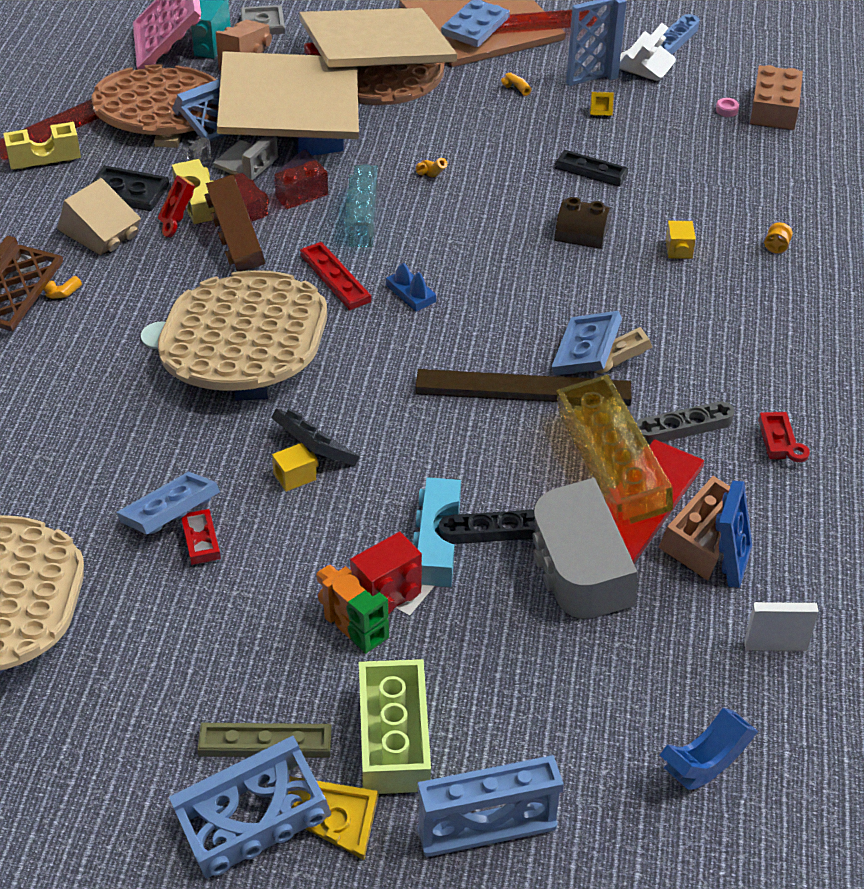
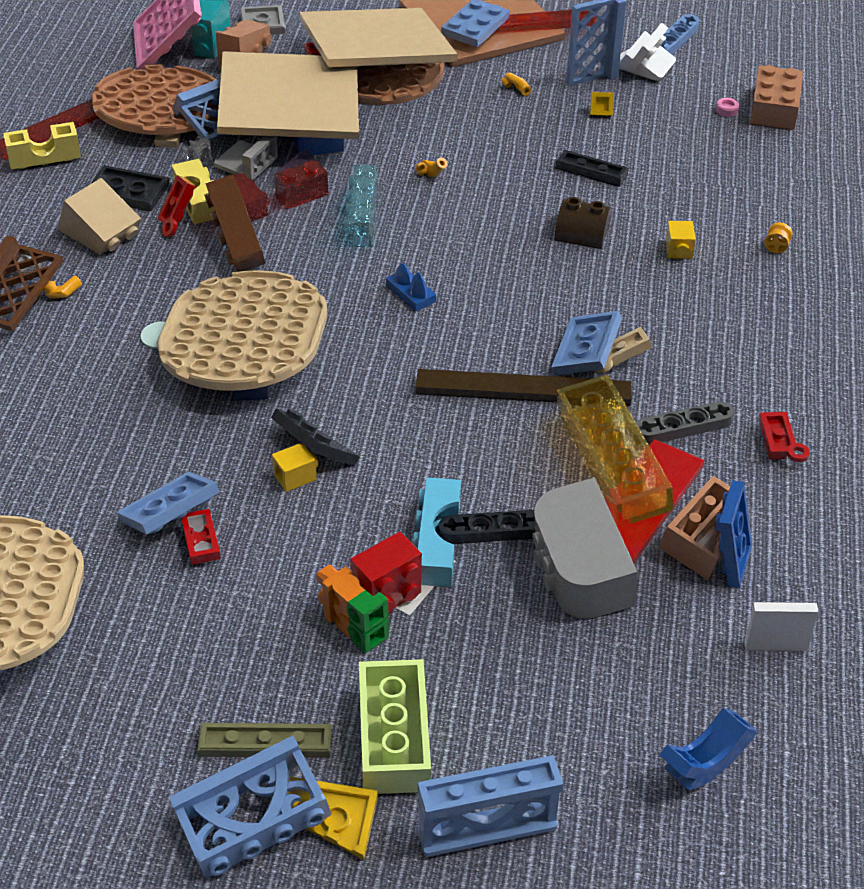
red tile [300,242,371,311] -> none

